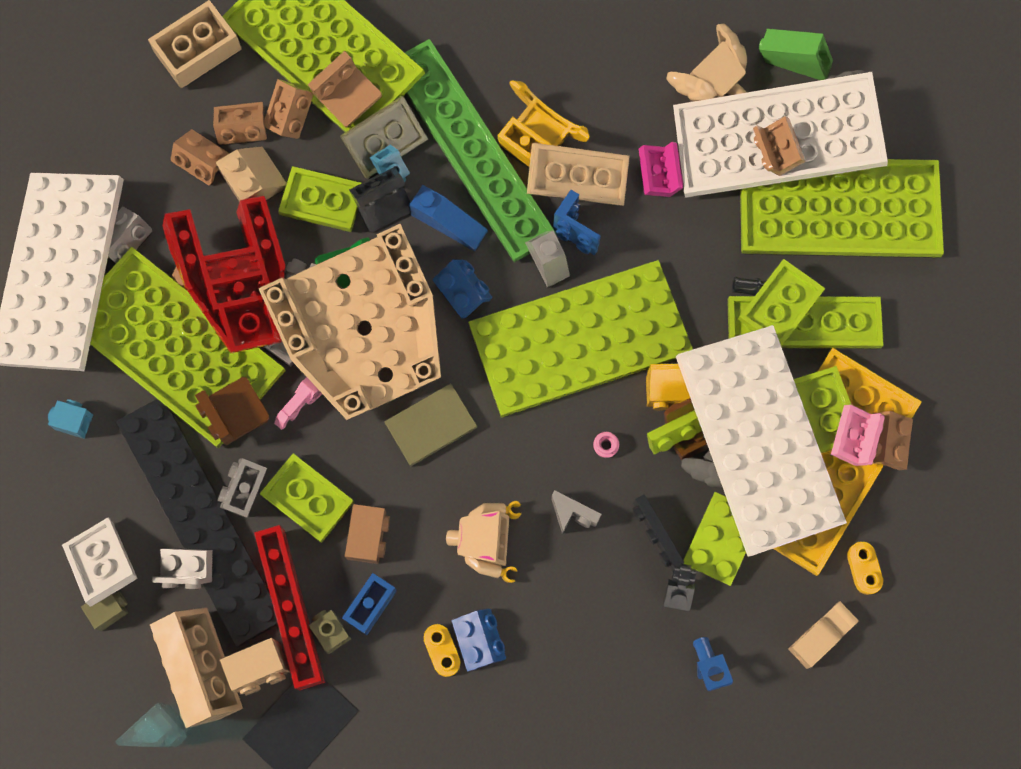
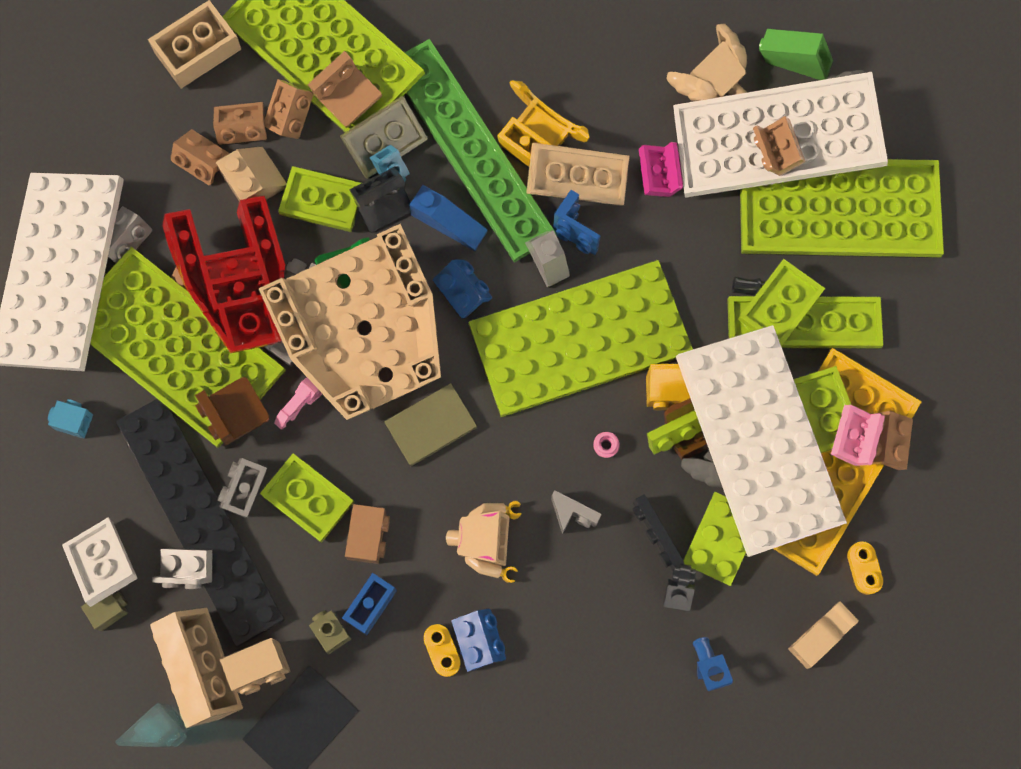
red brick [254,525,325,691] -> none

